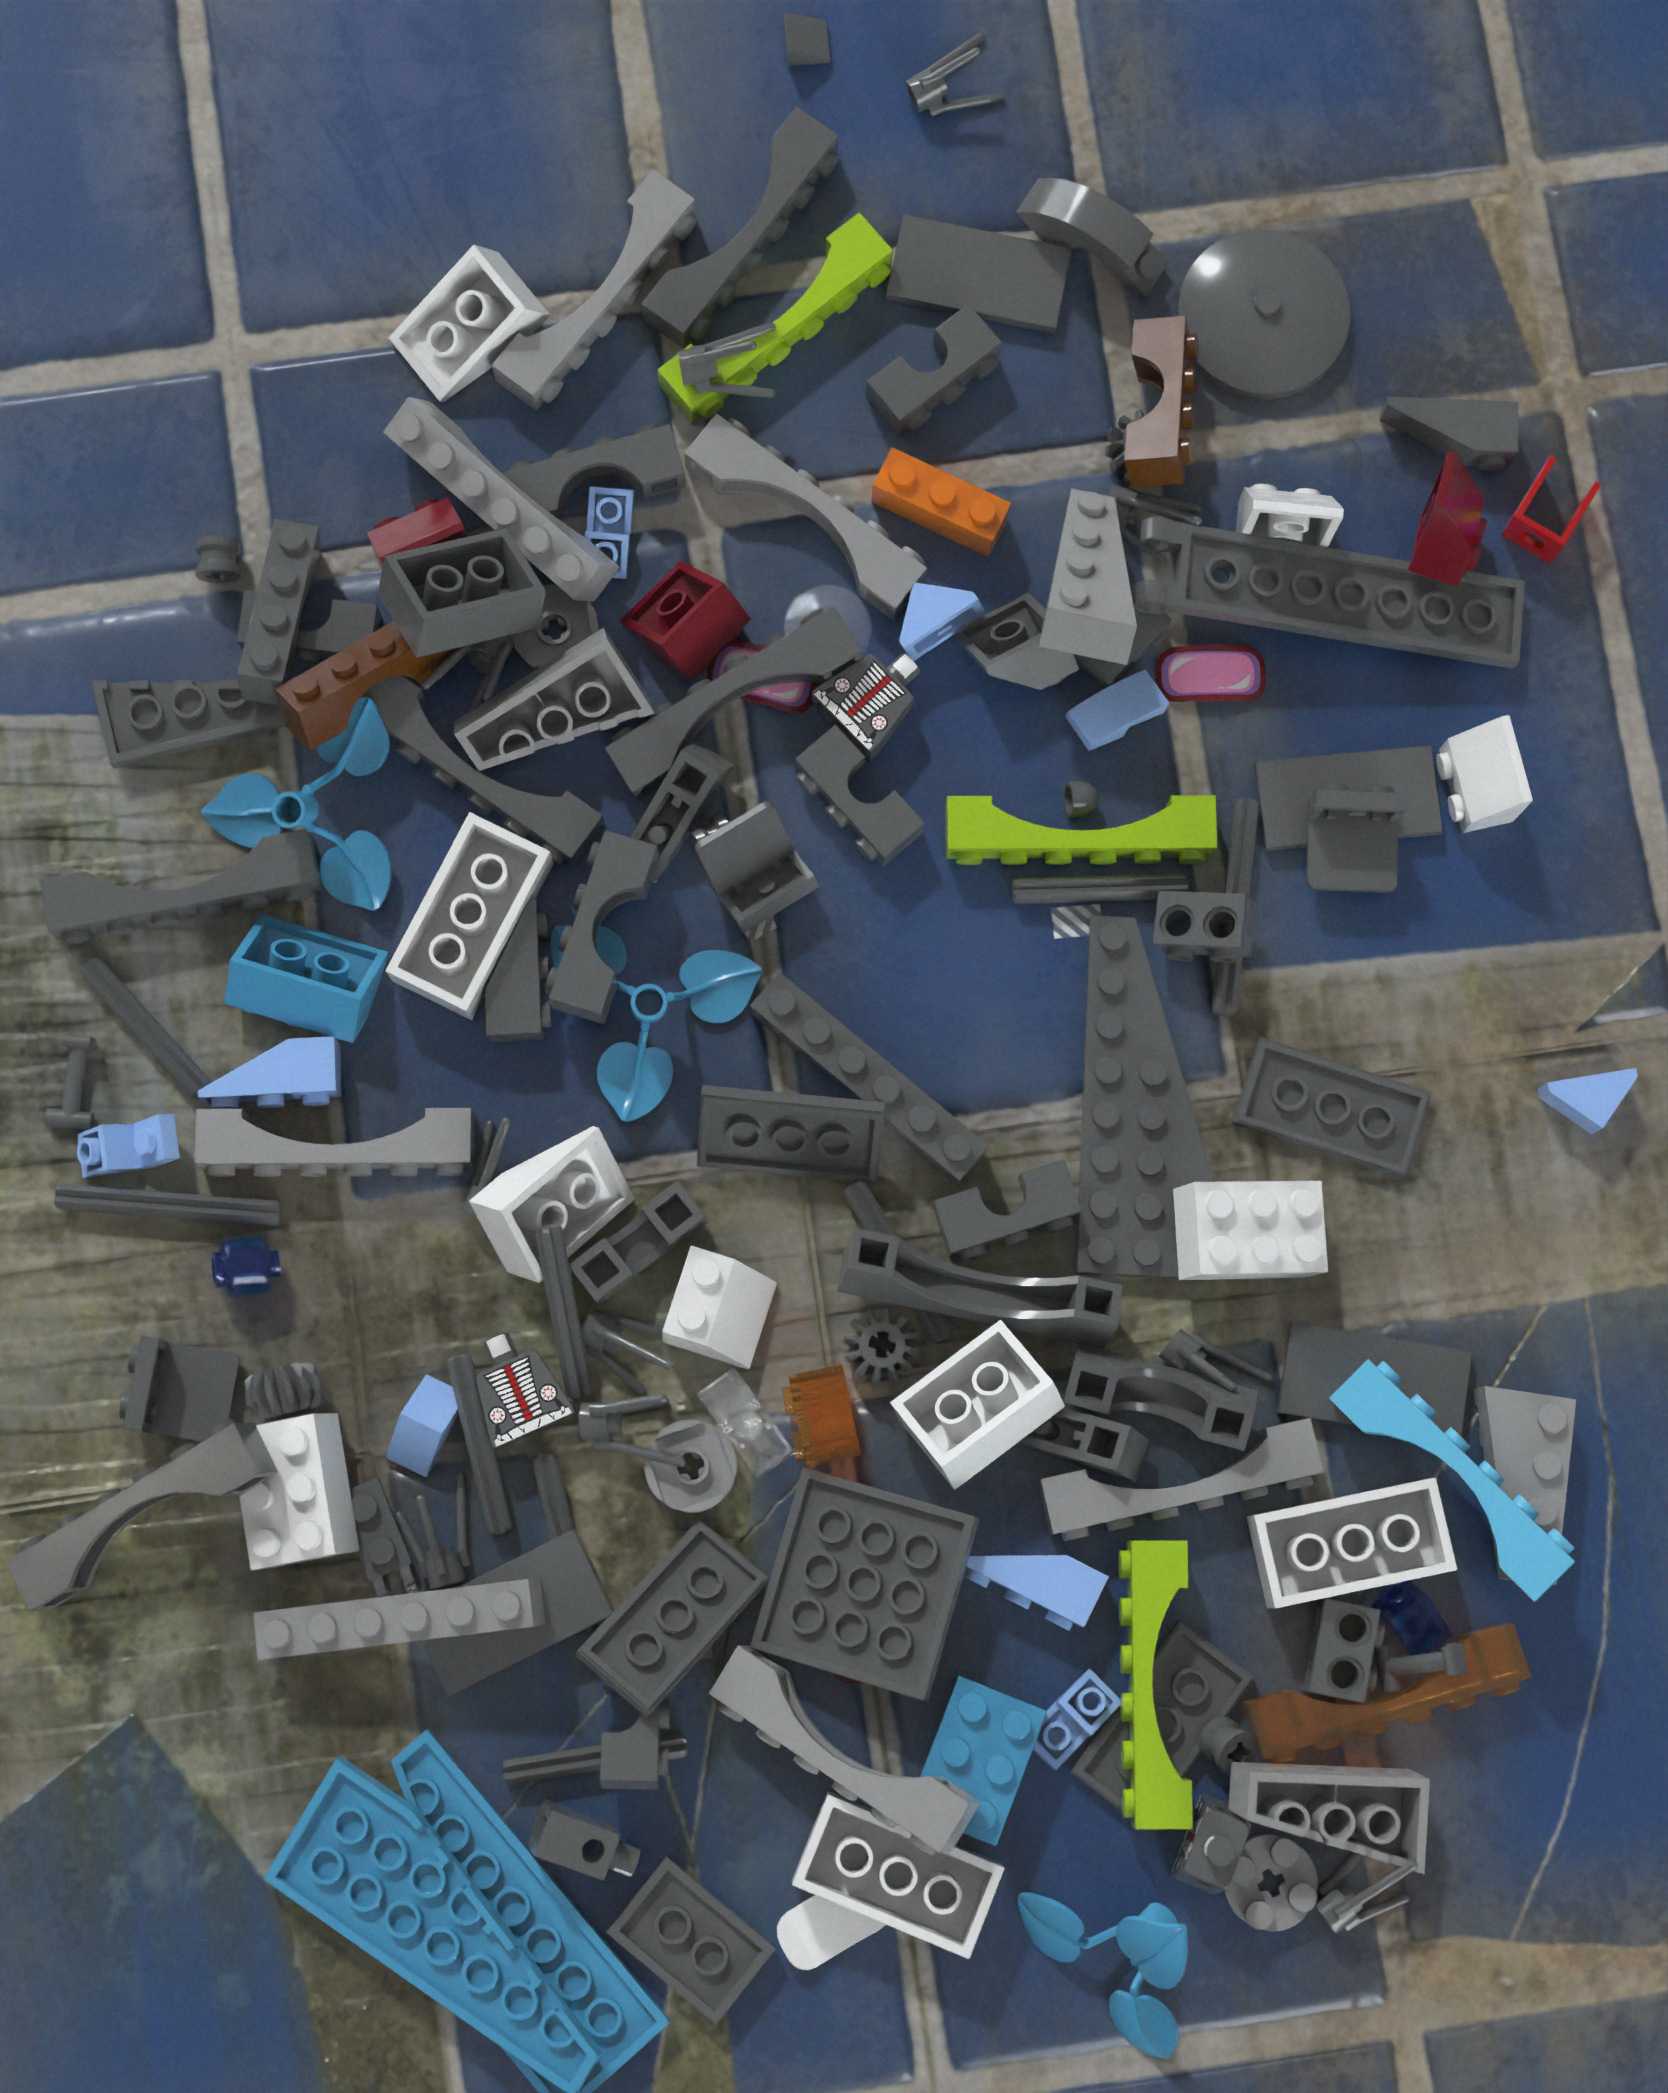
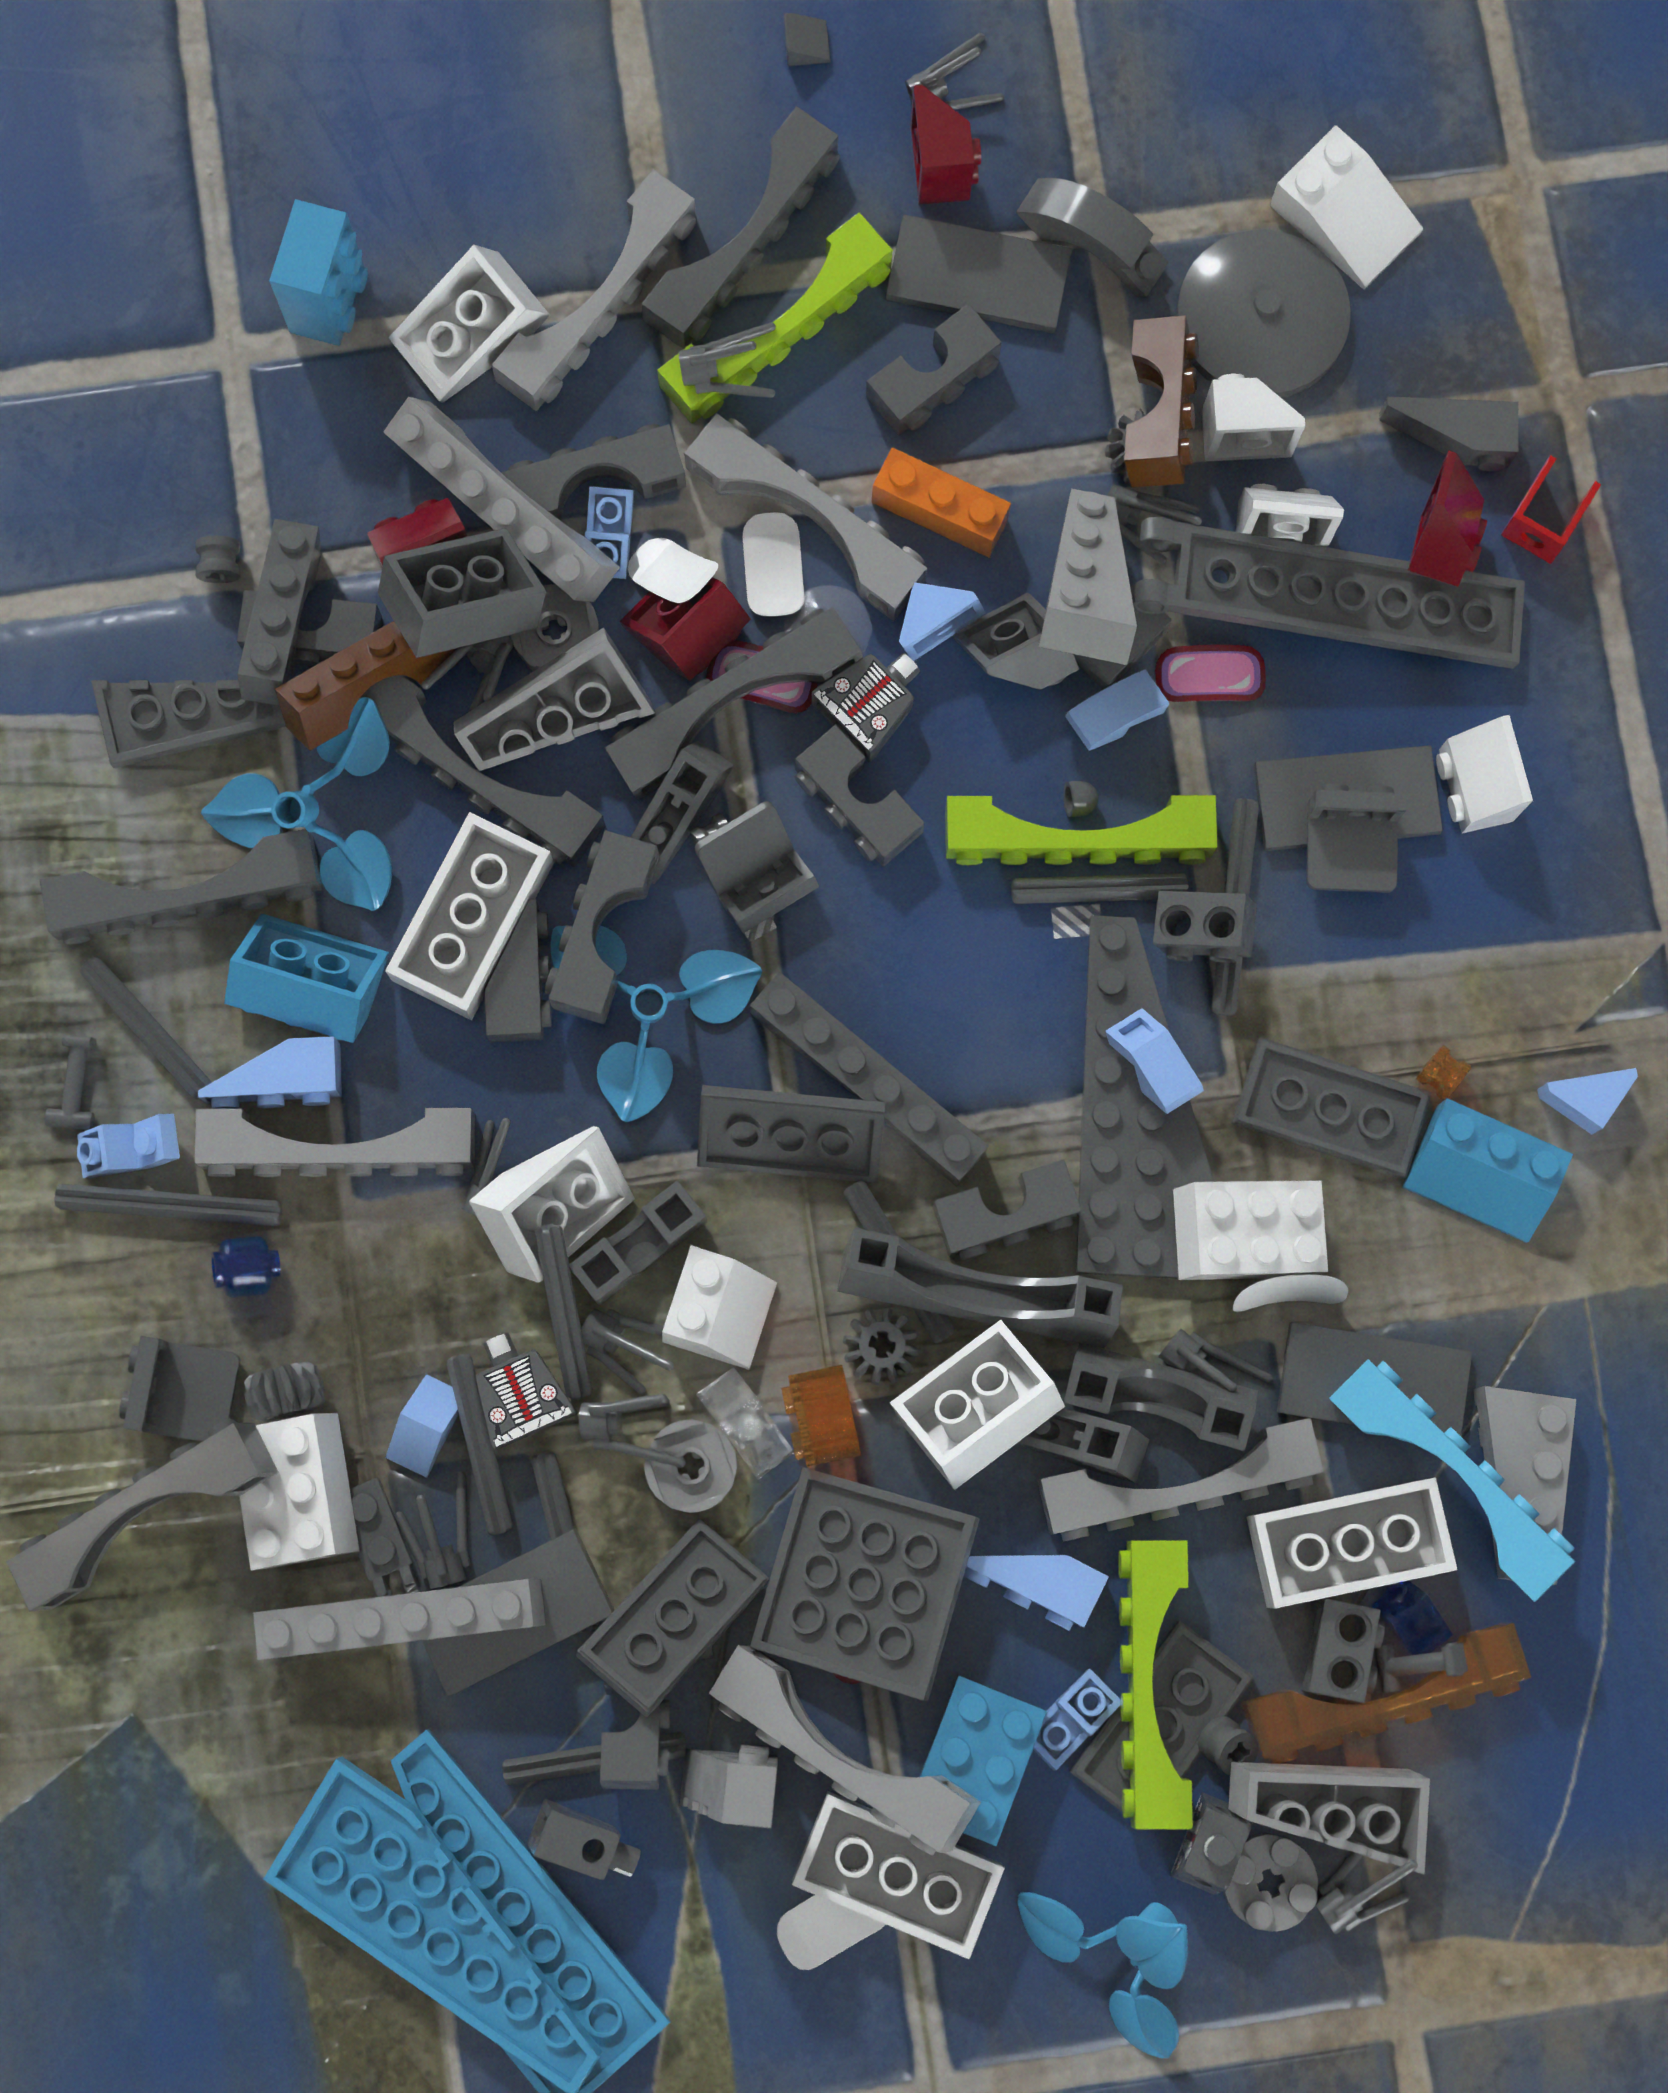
dark grey plate [606,1856,776,2025] -> none
none -> dark azure brick [269,199,368,346]
none -> white sticker [628,538,718,603]
none -> light grey wedge [679,1745,778,1828]
none -> white sticker [743,512,804,616]
none -> dark red slope [910,85,981,205]
none -> light blue slope [1105,1008,1204,1114]
none -> white slope [1201,373,1305,461]
none -> white sticker [1233,1274,1348,1312]
none -> white slope [1270,125,1423,290]
none -> dark azure slope [1402,1098,1573,1243]
none -> clear orange wheel [1415,1044,1472,1101]

